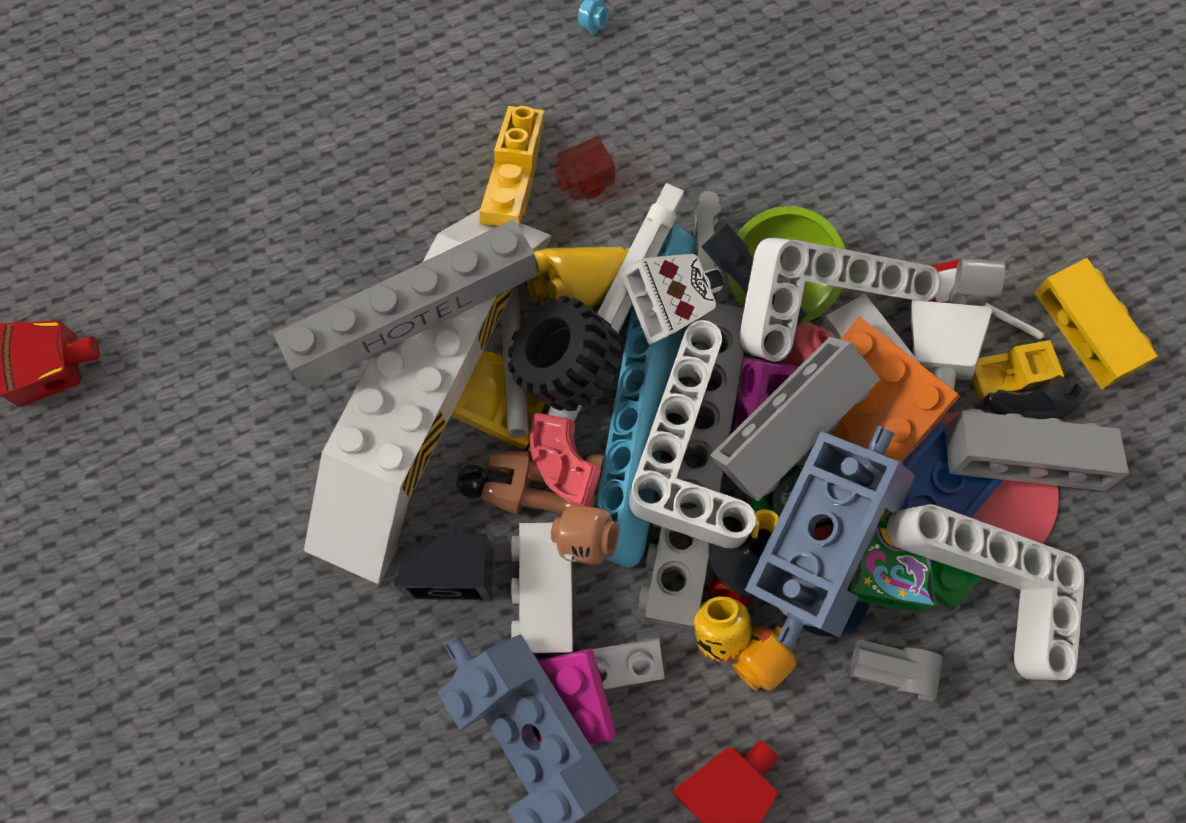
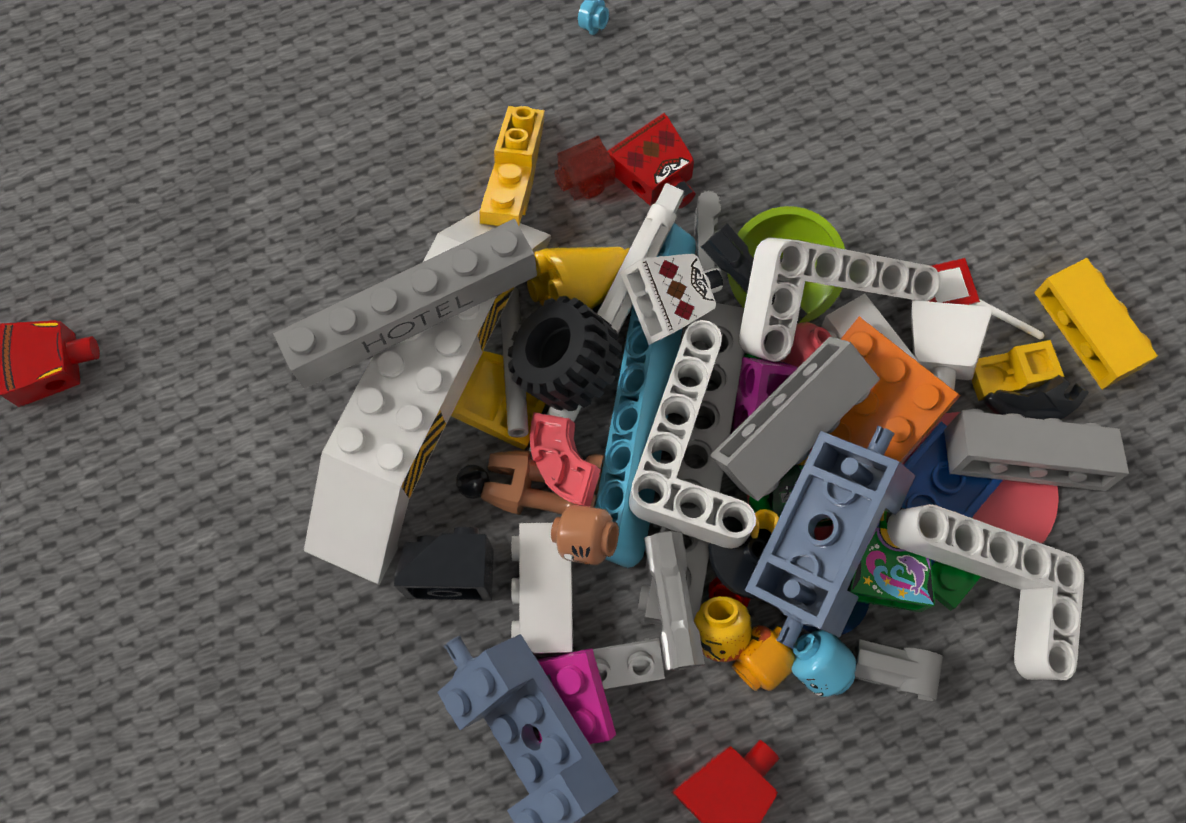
light grey piece [949,257,1005,306] -> none
none -> red torso [607,113,696,209]
none -> light grey axle [644,531,705,671]
none -> medium azure head [791,630,856,697]

